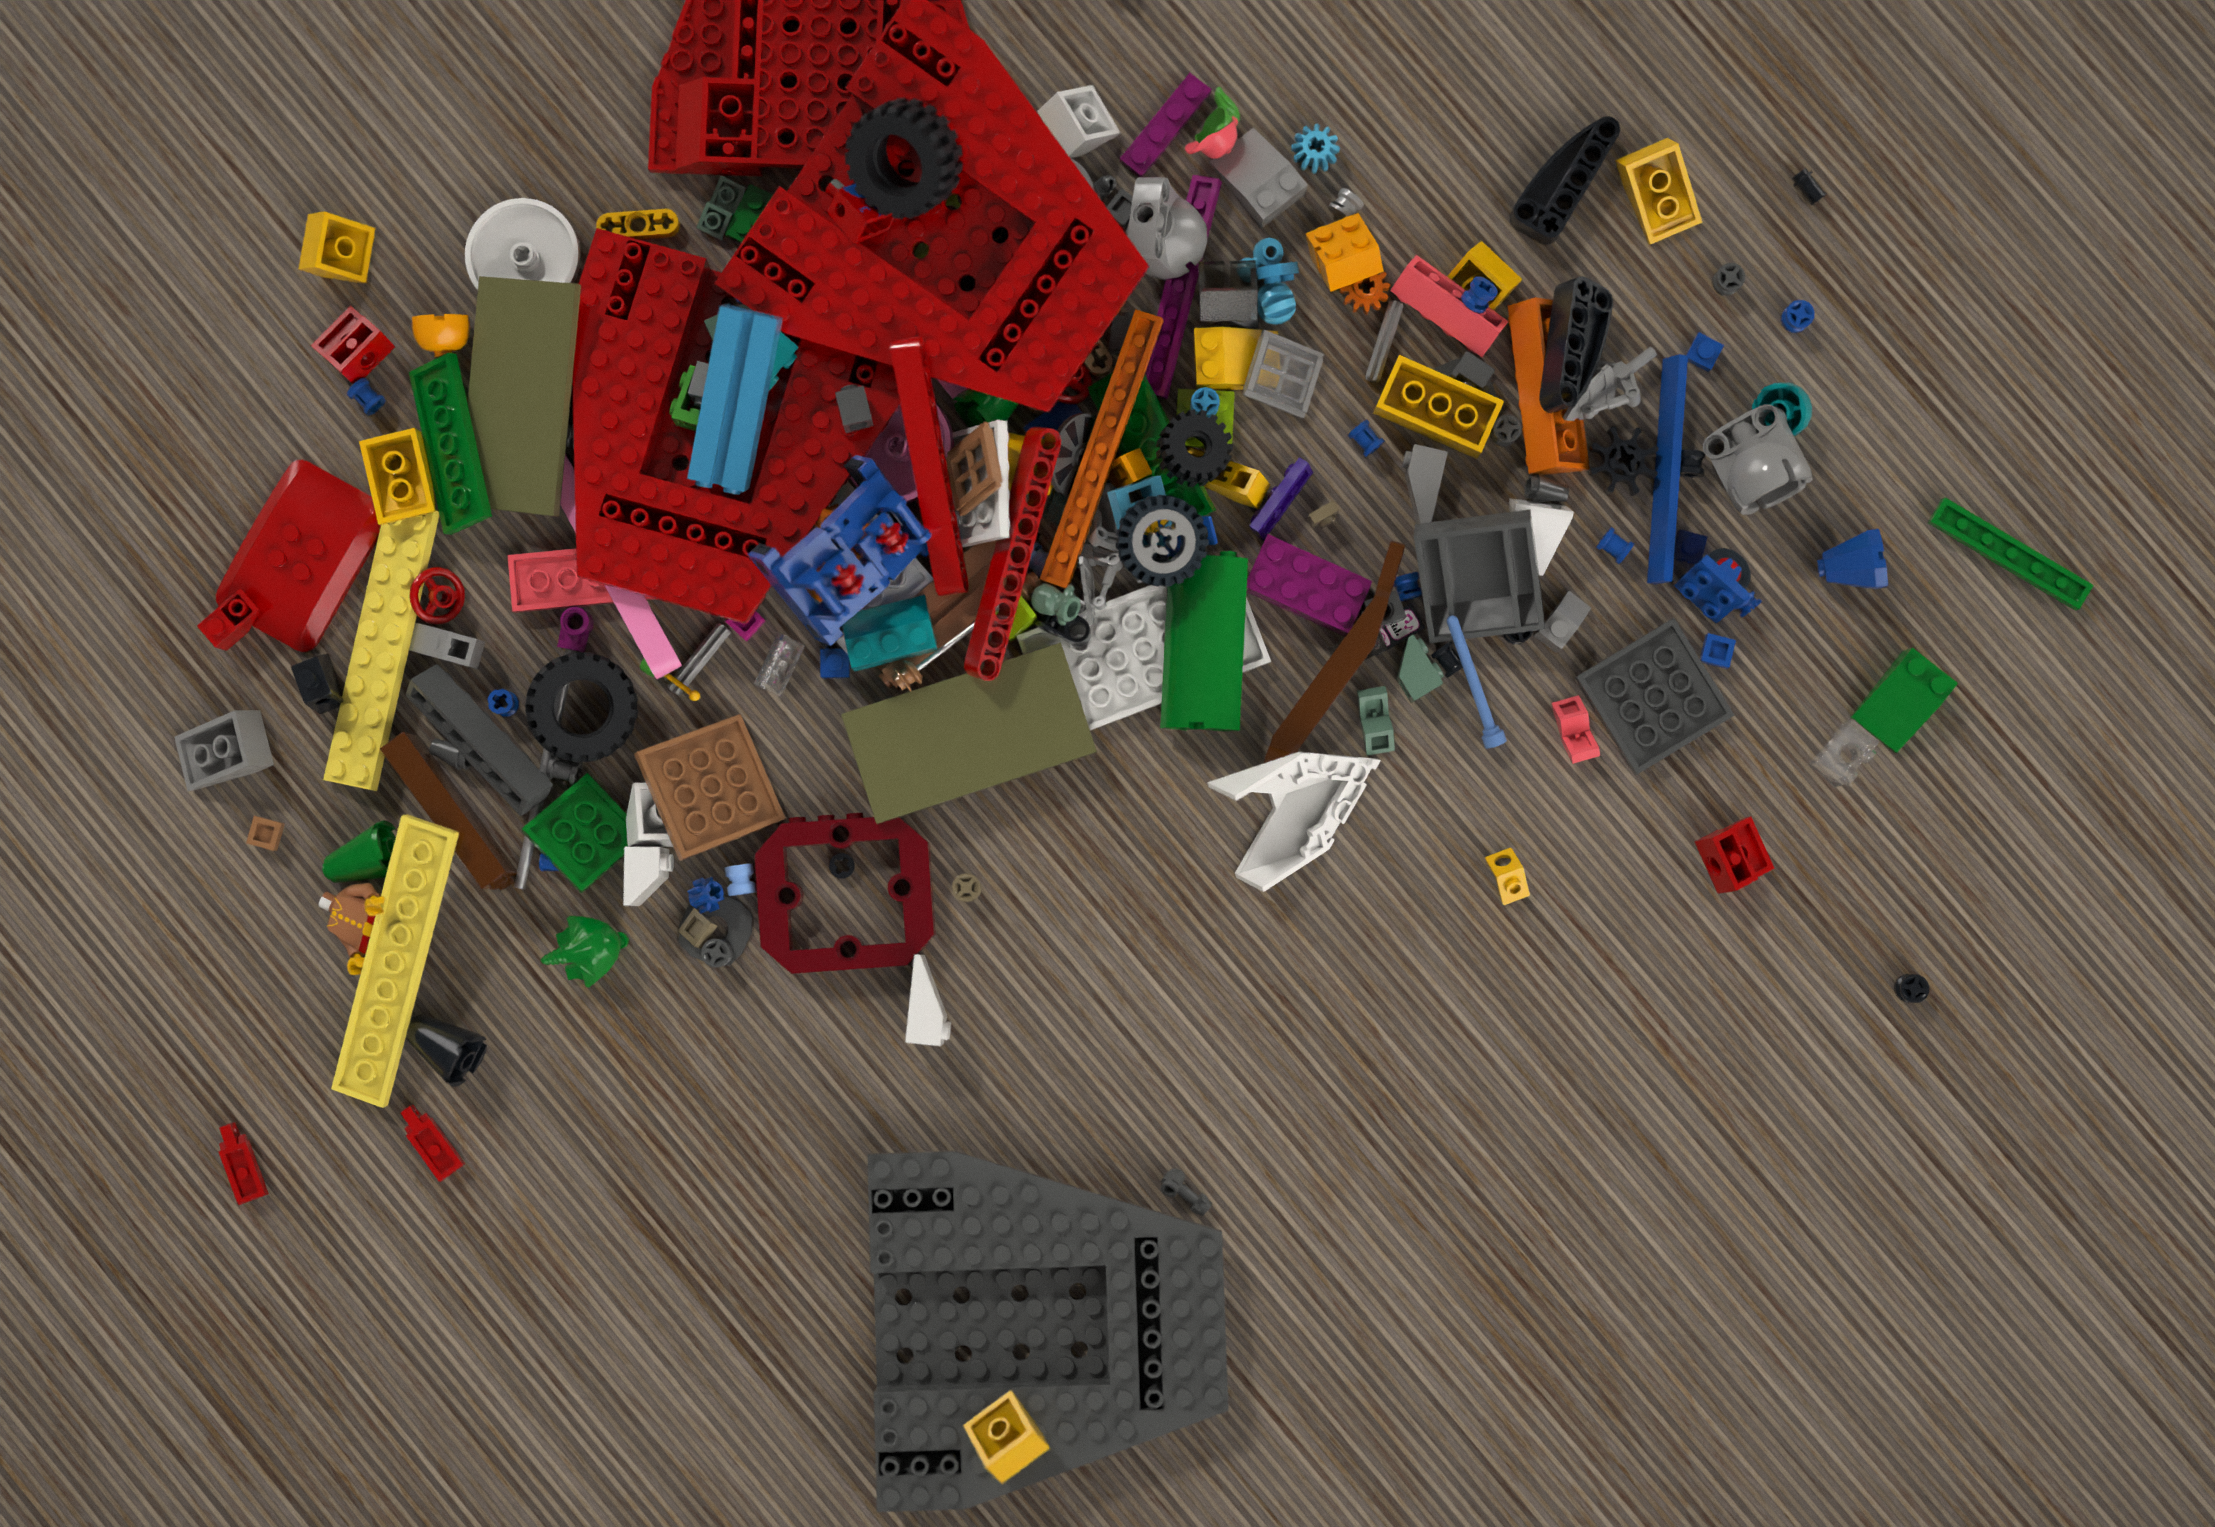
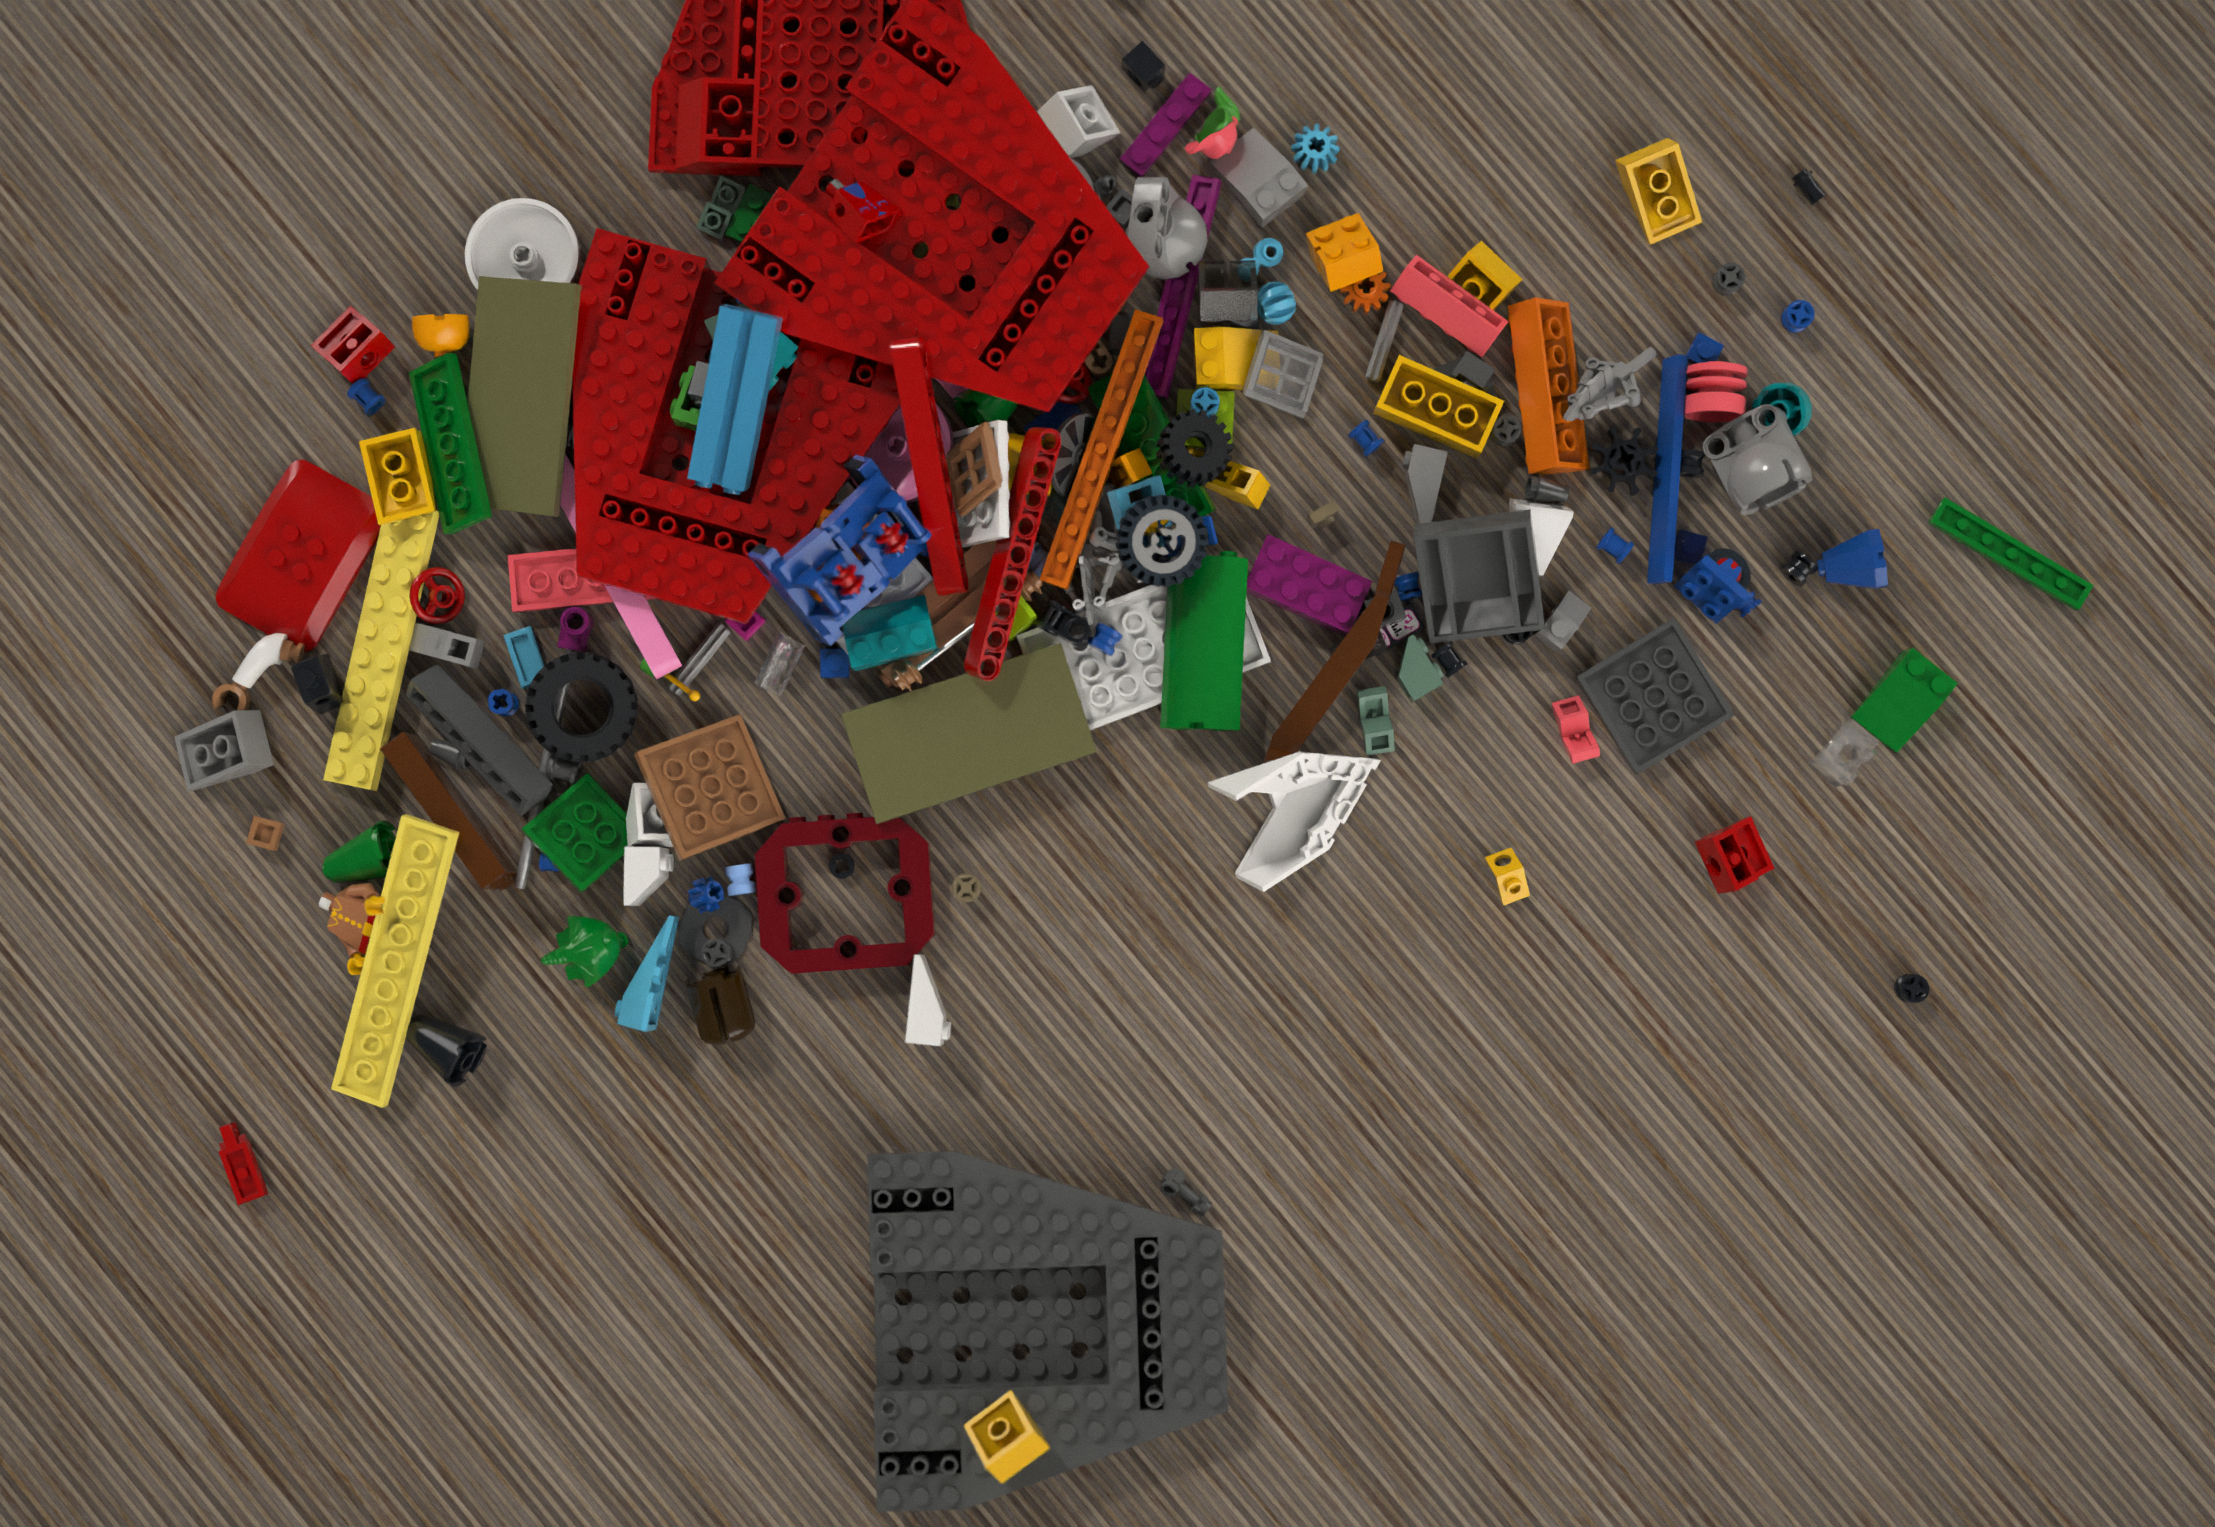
red slope [197,588,261,651] -> none
yellow slope [298,211,376,283] -> none
red hinge [400,1104,465,1182] -> none
yellow beam [596,209,680,240] -> none
dark tan plate [678,908,717,949] -> none
dark grey brick [835,384,874,433] -> none
black tyre [845,98,963,219] -> none
sand green animal [1031,584,1081,626] -> none
dark purple plate [1249,457,1313,541] -> none
dark azure plate [1256,262,1299,284] -> none
light grey wheel [1328,188,1364,220] -> none
medium blue piece [1447,615,1507,749] -> none
blue wheel [1461,276,1498,313] -> none
black beam [1509,116,1620,245] -> none
black beam [1539,276,1613,413] -> none
blue plate [1700,633,1736,669] -> none
none -> piece [212,633,305,710]
none -> medium azure tile [503,626,545,690]
none -> medium azure wedge [615,915,679,1032]
none -> dark brown cylinder [684,965,755,1046]
none -> blue wheel [1087,622,1123,656]
none -> black brick [1121,40,1165,93]
none -> coral wheel [1684,361,1748,423]
none -> black wheel [1780,551,1818,587]

